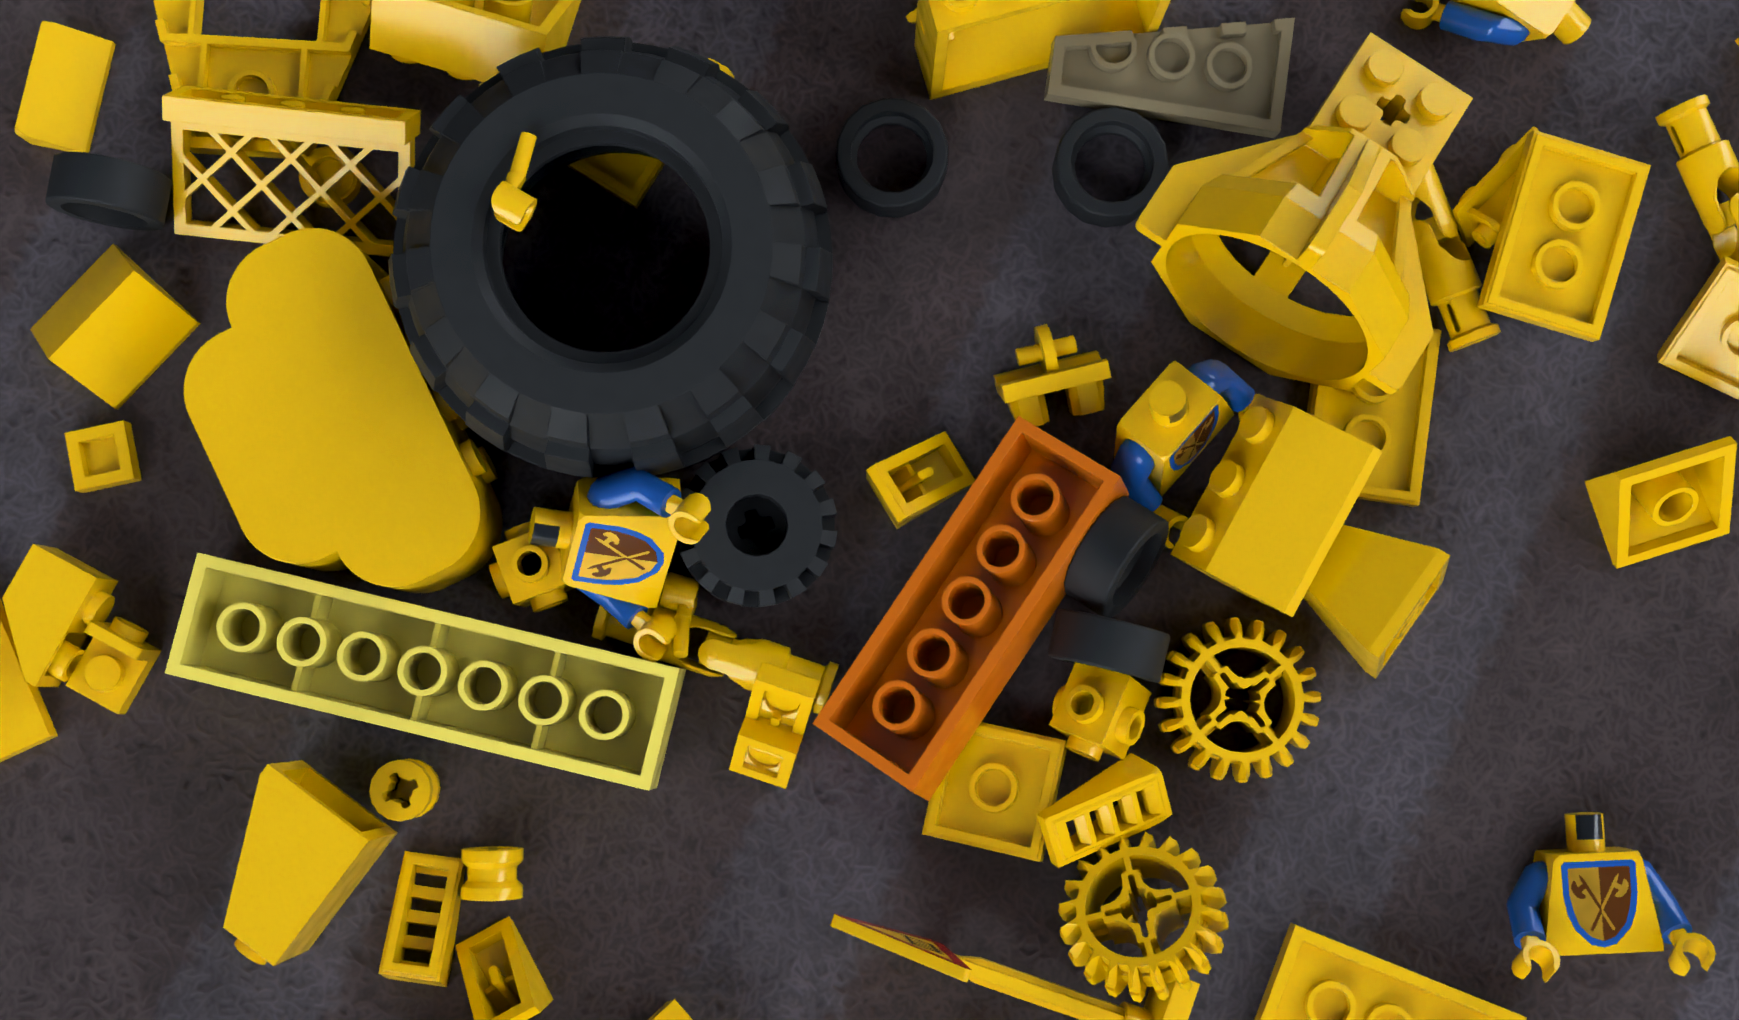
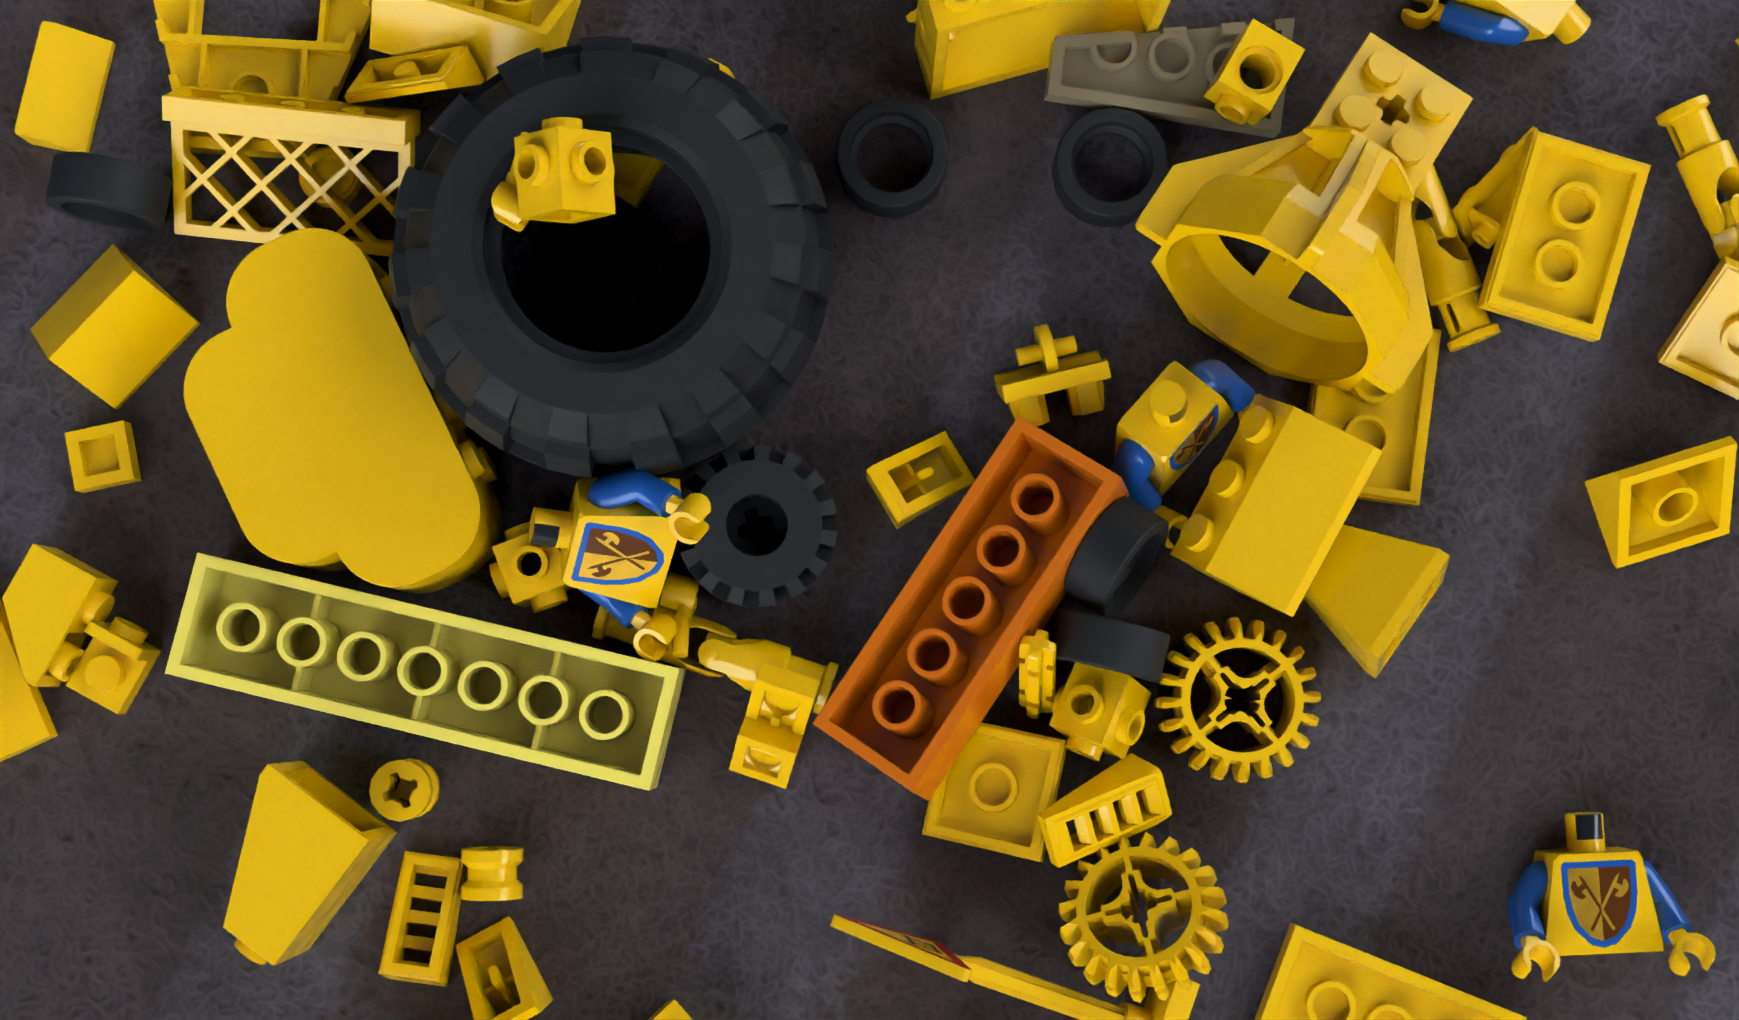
none -> yellow slope [344,46,484,104]
none -> yellow brick [513,117,616,224]
none -> yellow axle [1019,630,1057,719]
none -> yellow brick [1203,18,1306,126]

